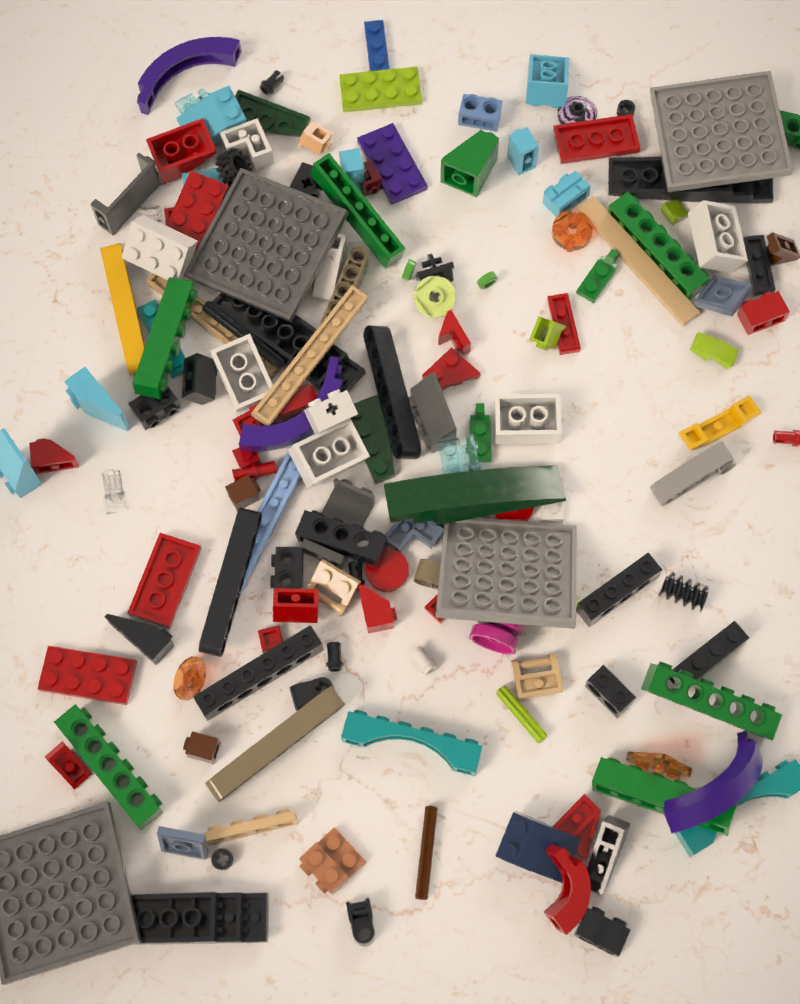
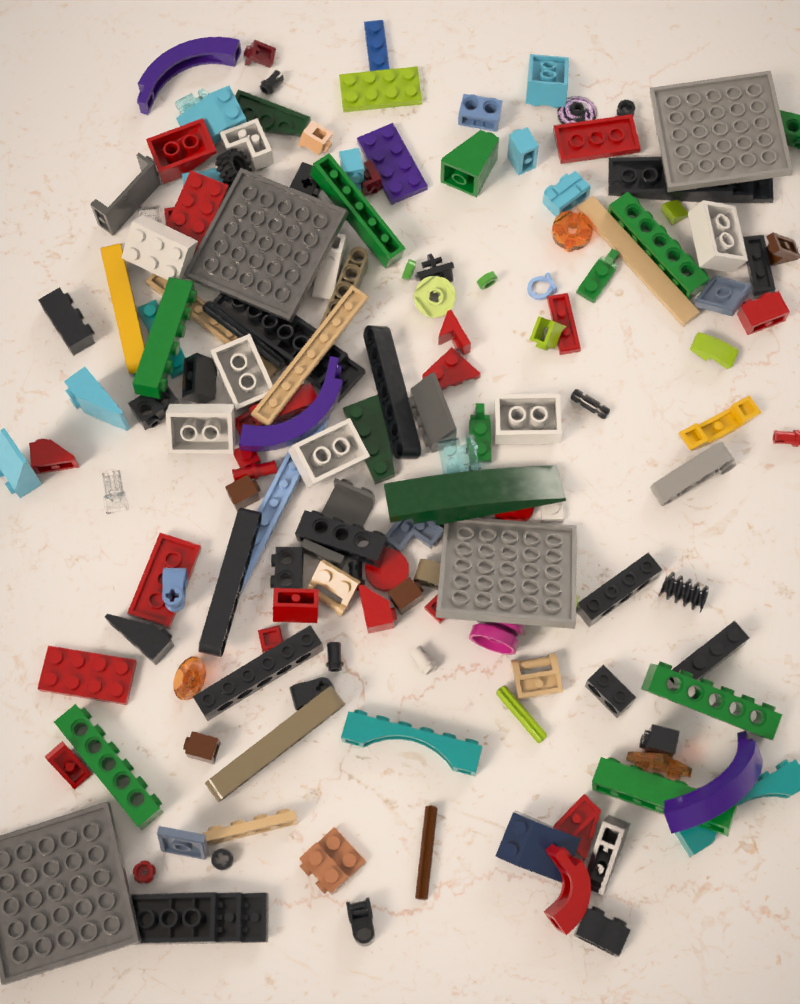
white brick [304,389,358,434] -> none
none -> black brick [38,287,95,356]
none -> red plate [133,860,156,884]
none -> medium blue piece [162,568,188,612]
none -> white brick [166,404,236,454]
none -> dark red bracket [243,39,276,68]
none -> reddish brown brick [388,577,424,615]
none -> light blue piece [527,272,557,300]
none -> black axle [571,389,610,419]
none -> black brick [639,724,680,762]

